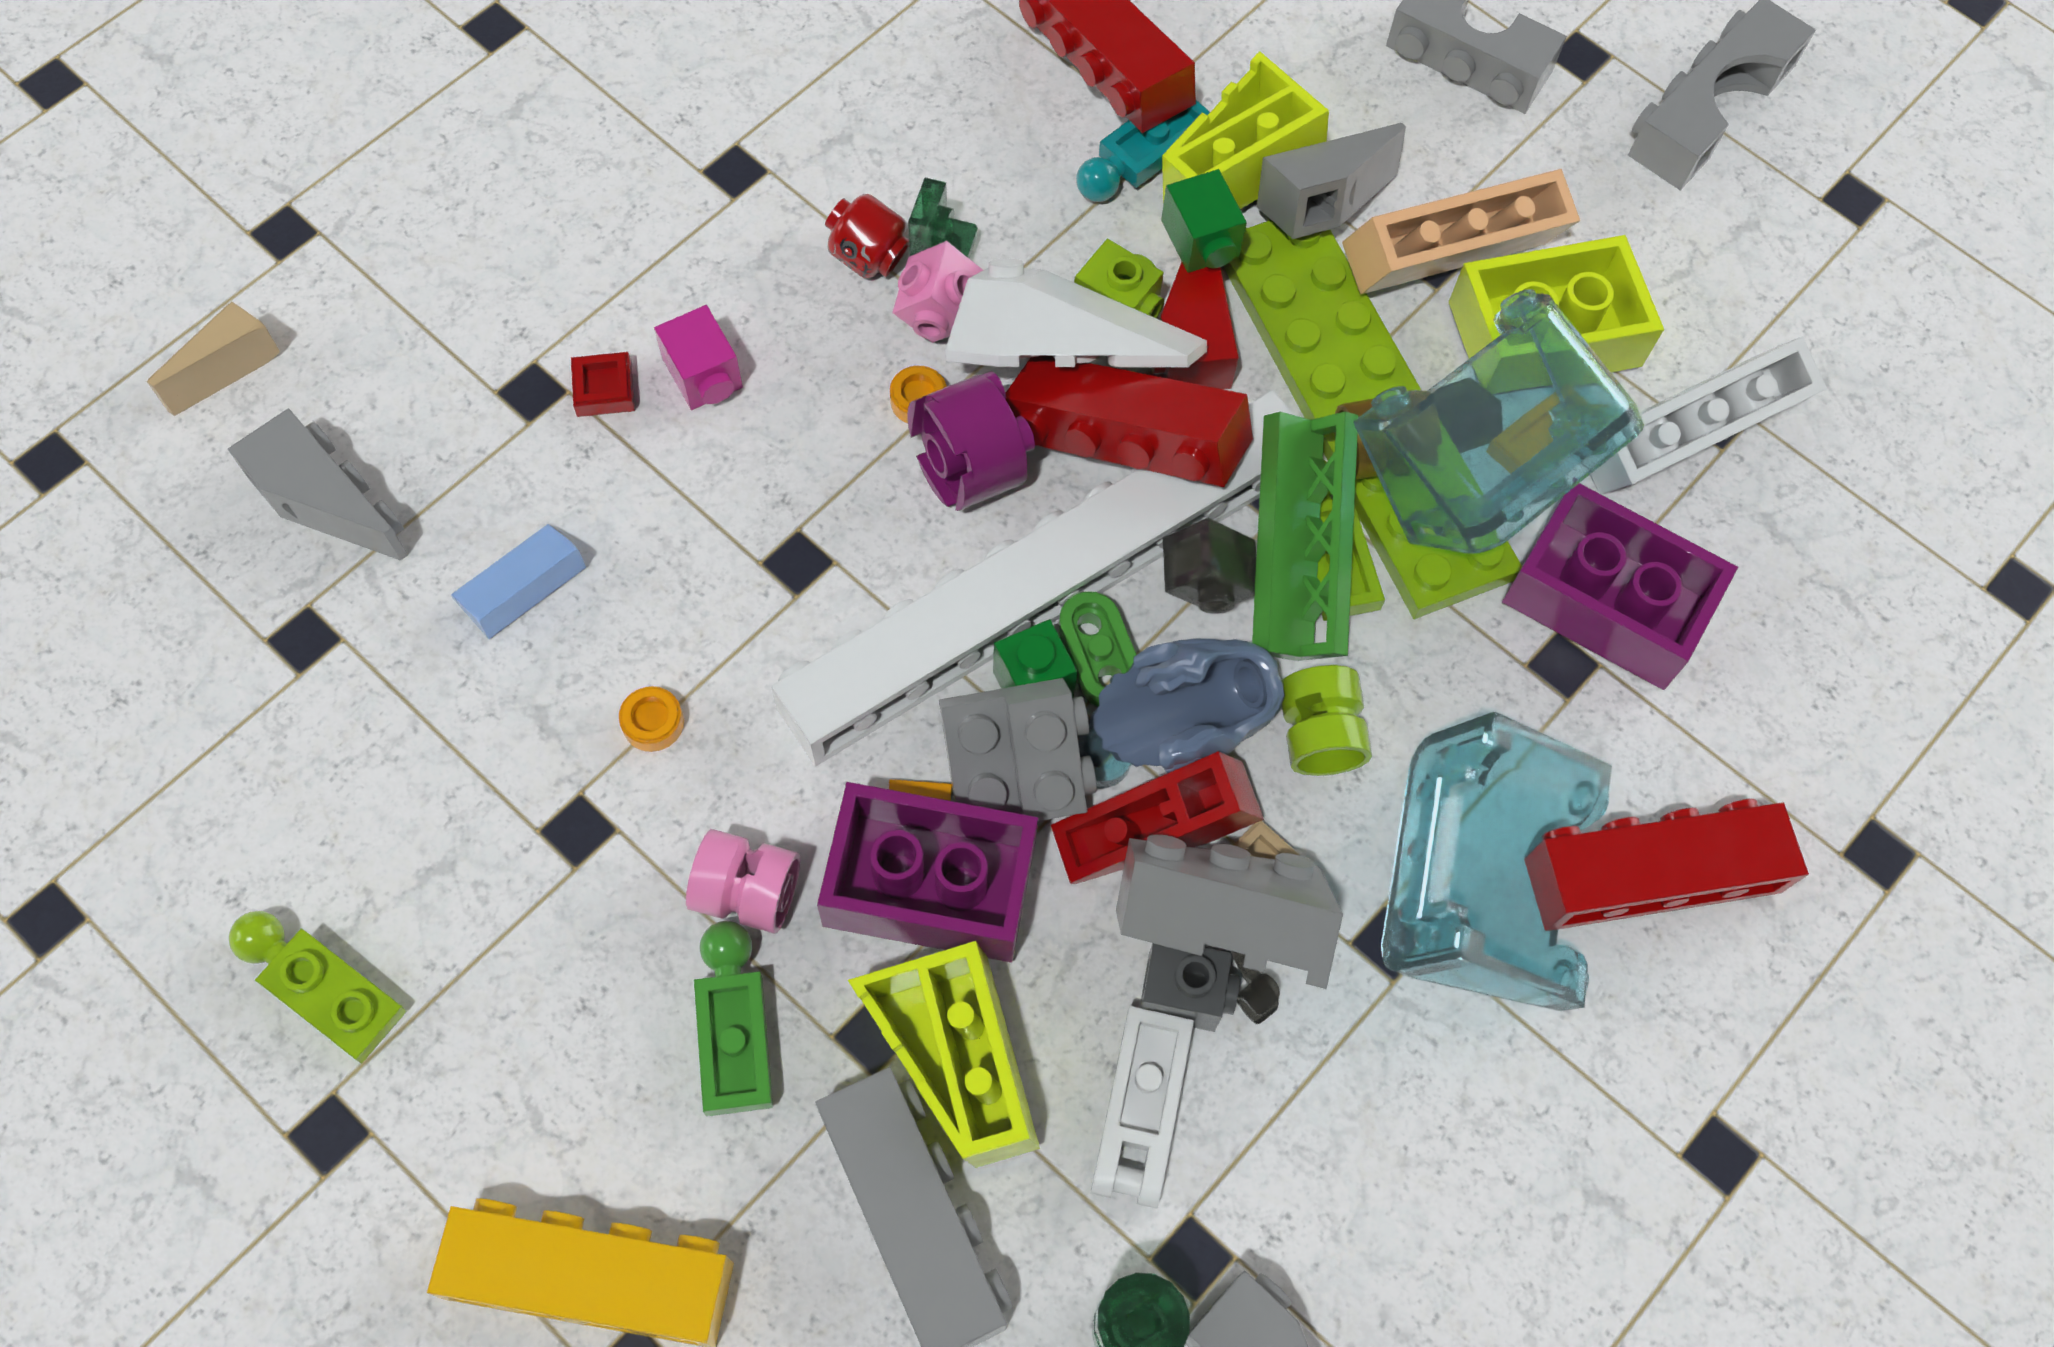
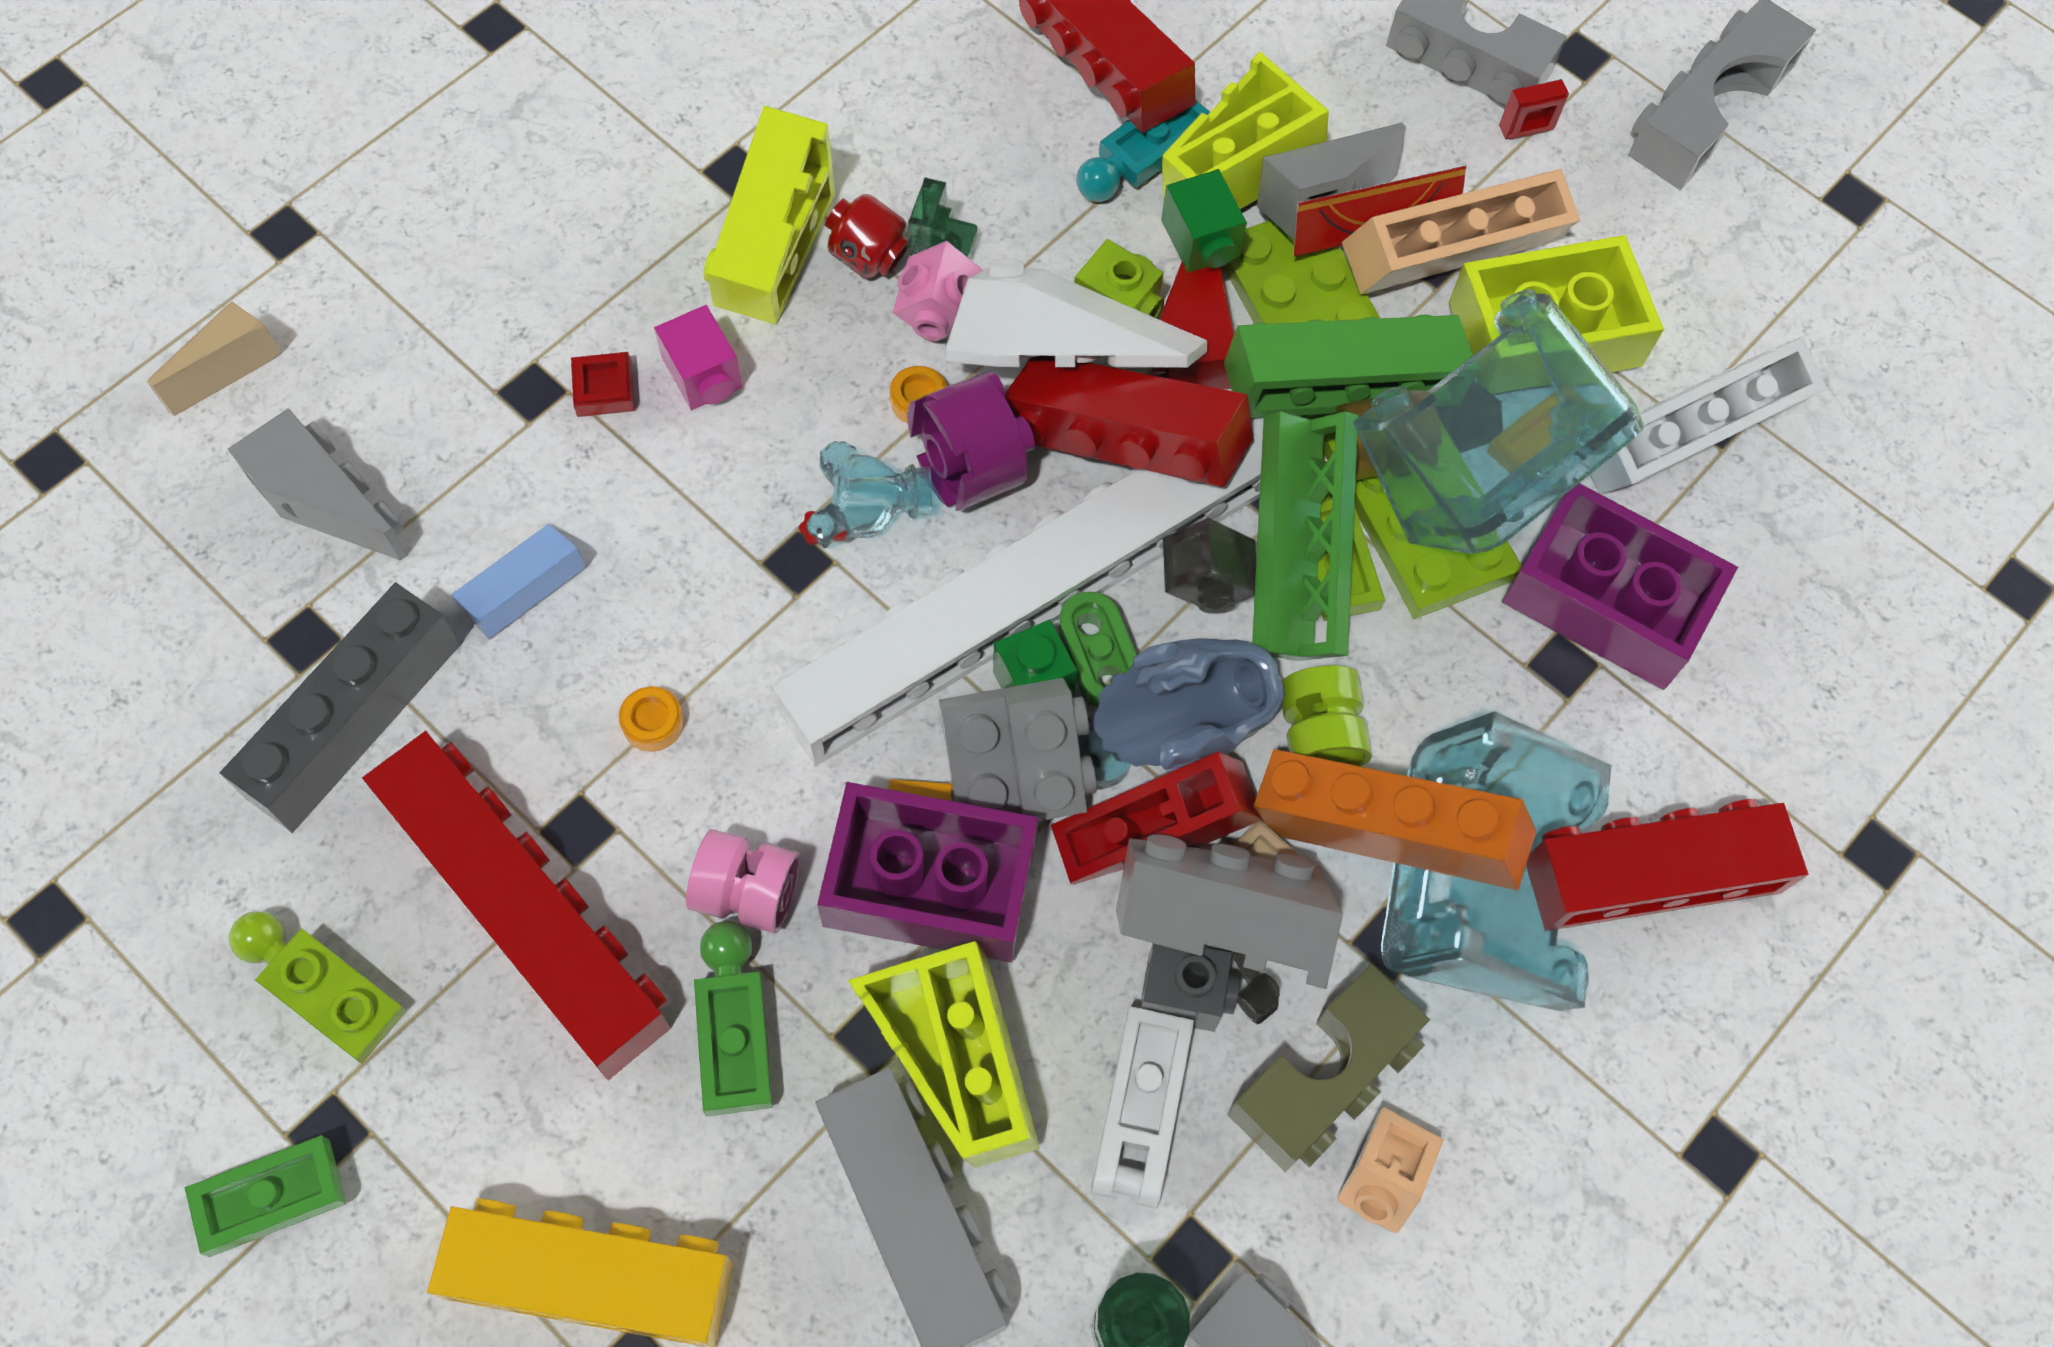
none -> bright green plate [184,1135,346,1257]
none -> dark grey brick [219,582,460,833]
none -> red brick [362,730,671,1081]
none -> neon yellow wedge [704,105,835,325]
none -> clear light blue animal [799,441,933,548]
none -> bright green brick [1224,314,1478,418]
none -> olive arch [1227,963,1431,1173]
none -> orange brick [1253,749,1536,891]
none -> red sticker [1293,165,1467,256]
none -> light nougat bracket [1338,1107,1444,1233]
none -> red tile [1499,79,1569,140]

